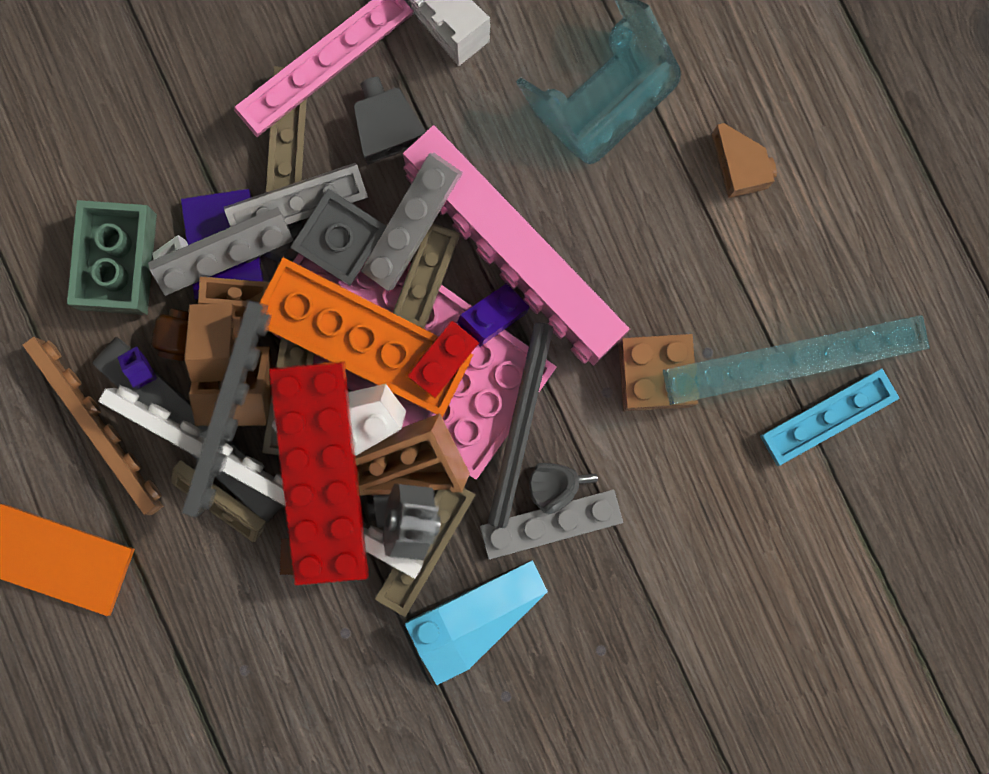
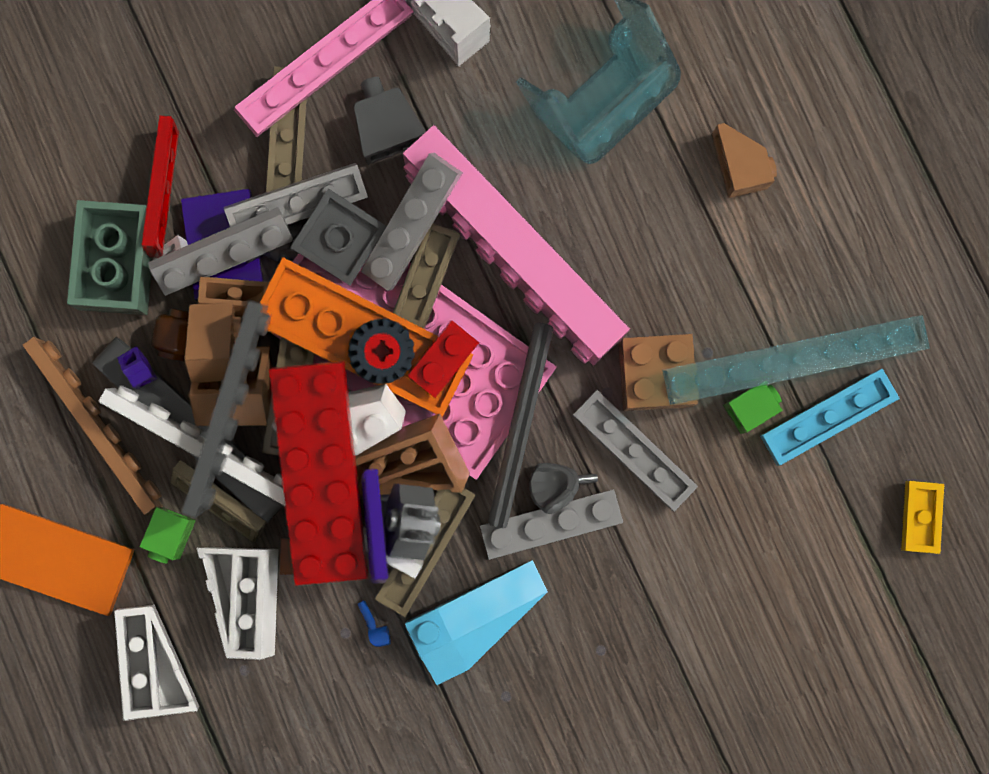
dark purple plate [456,283,530,347] -> none
none -> white wedge [115,604,199,720]
none -> bright green brick [140,507,196,564]
none -> red tile [142,115,179,258]
none -> white wedge [197,547,279,659]
none -> black wheel [348,318,415,384]
none -> blue hand [357,600,391,647]
none -> dark purple tile [361,469,388,584]
none -> light grey plate [572,390,698,512]
none -> bright green brick [723,381,783,434]
none -> yellow plate [901,481,944,554]

